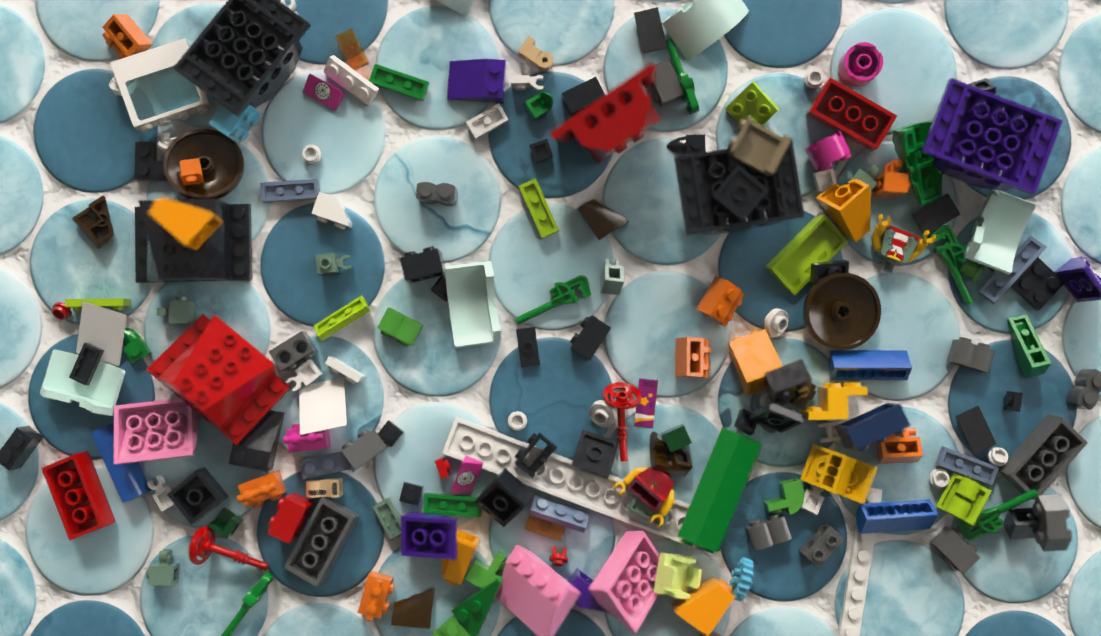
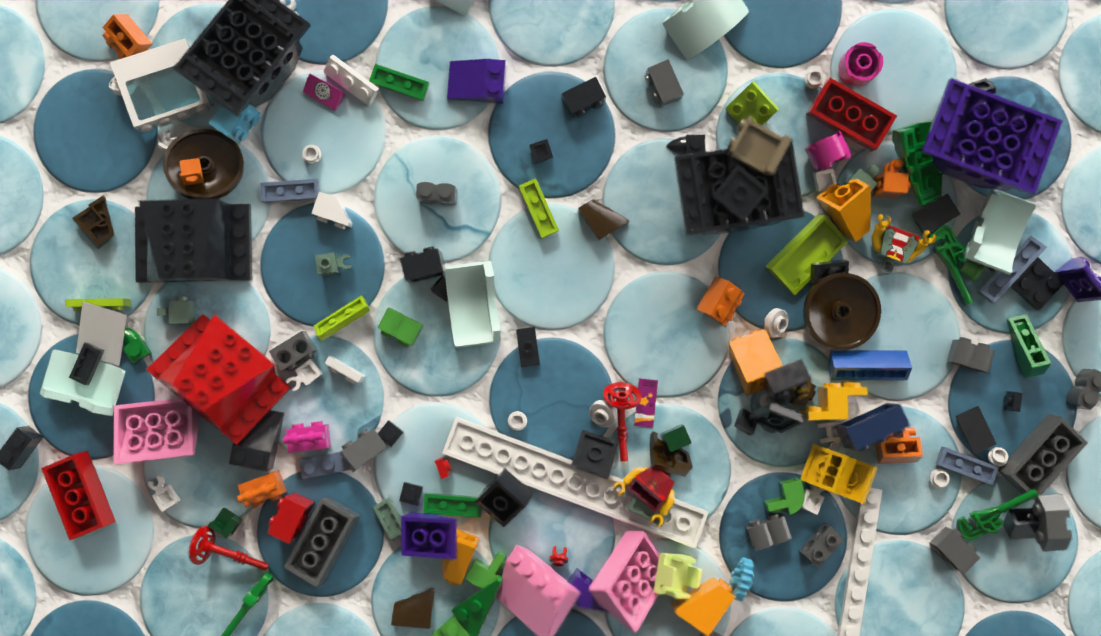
red plate [51,302,72,320] -> none
blue brick [91,423,152,503] -> none
black plate [134,142,167,181] -> none
sand green brick [146,549,180,586] -> none
light orange slope [148,197,224,251] -> none
black brick [167,467,229,525] -> none
white sticker [299,377,347,435] -> none
tan leg [305,478,343,498] -> none
clear orange plate [335,28,369,71] -> none
orange brick [358,571,395,620] -> none
dark pink slope [451,455,483,495] -> none
white plate [466,104,509,140] -> none
white plate [511,75,544,91] -> none
black window [514,432,557,478] -> none
green piece [516,275,591,324] -> none
tan leg [518,36,553,72] -> none
green plate [523,92,553,120] -> none
clear orange plate [524,515,566,542] -> none
sand blue plate [529,495,589,533] -> none
red wedge [550,63,661,164] -> none
black brick [570,315,611,360] -> none
sand green brick [600,258,624,295] -> none
black piece [634,7,667,53] -> none
green piece [666,38,699,114] -> none
orange brick [675,337,711,378] -> none
green panel [677,427,763,553] -> none
blue brick [856,499,938,534] -> none
lime plate [936,473,992,526] -> none

